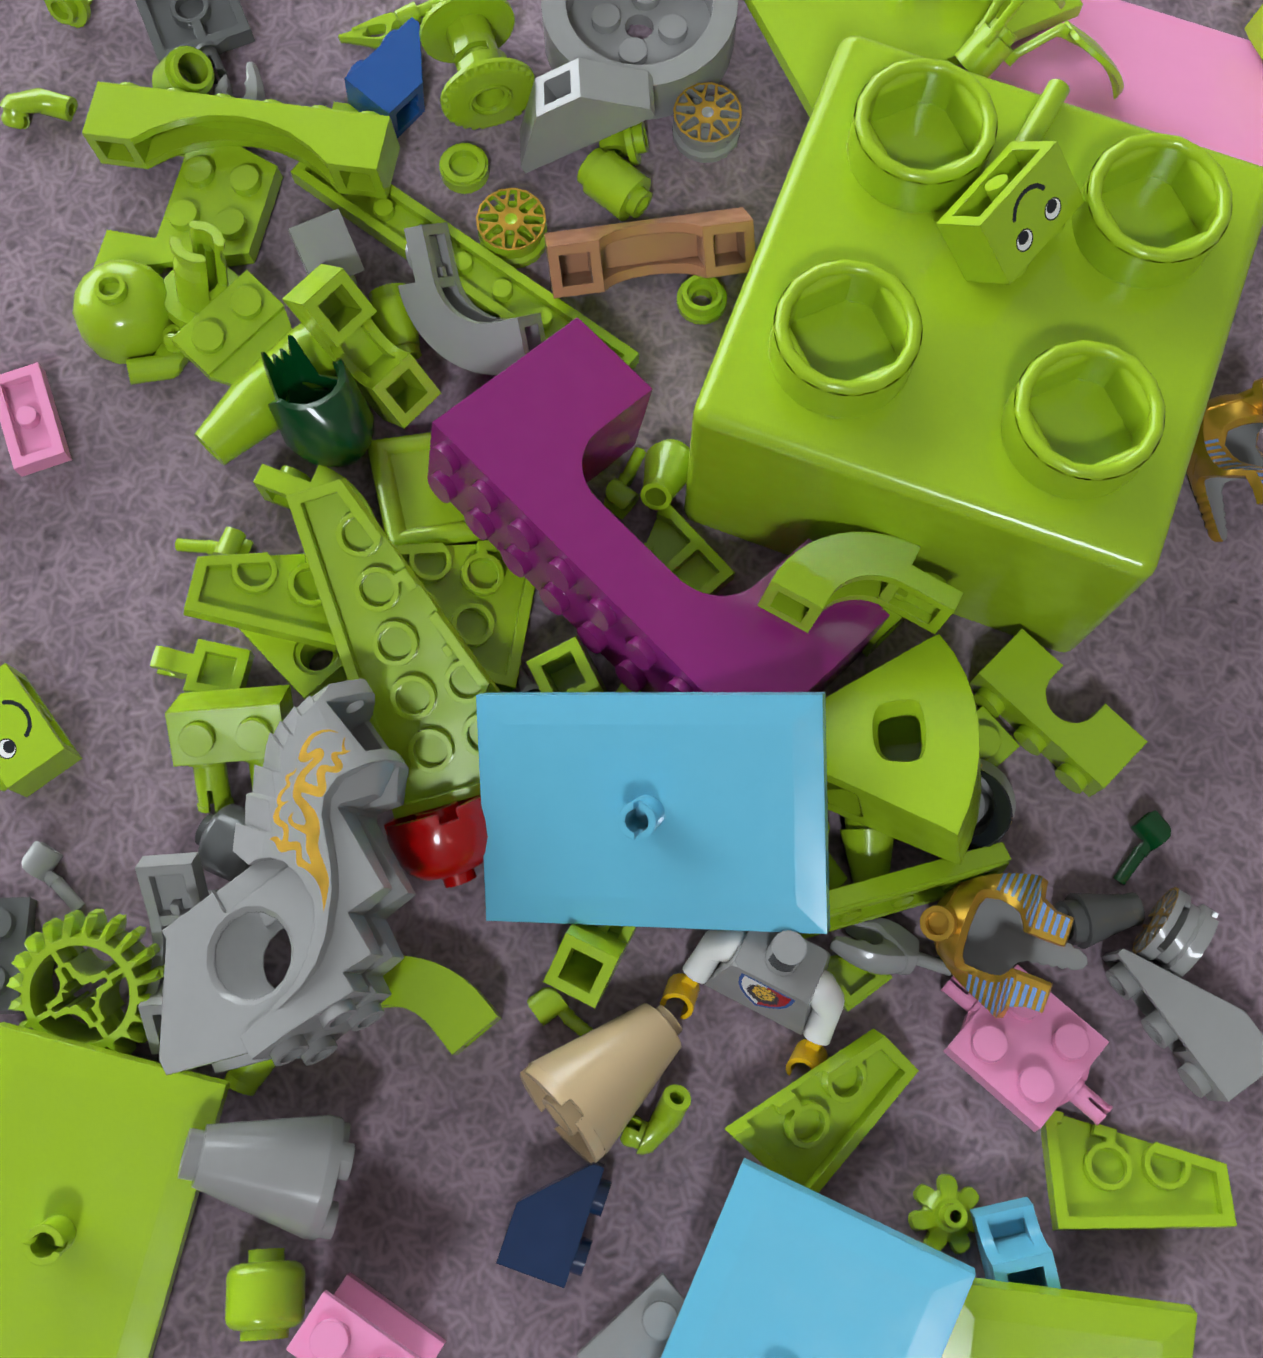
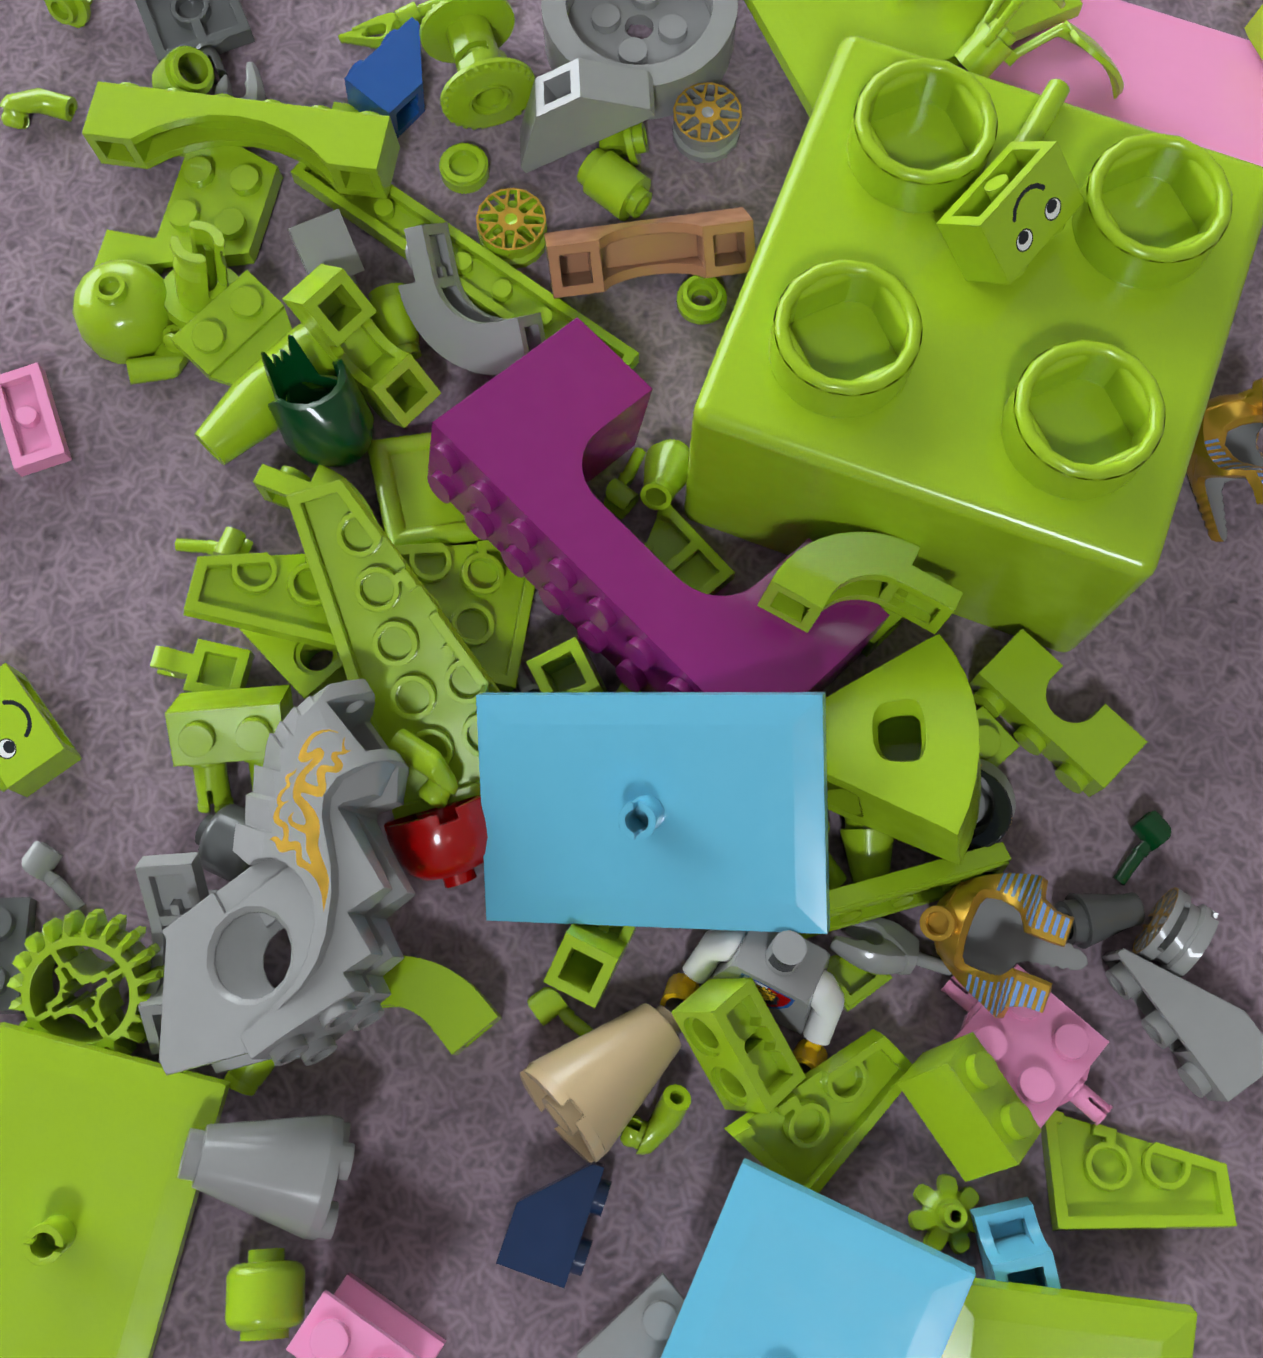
none -> lime arm [388,729,458,809]
none -> lime brick [671,978,806,1114]
none -> lime brick [897,1032,1042,1182]

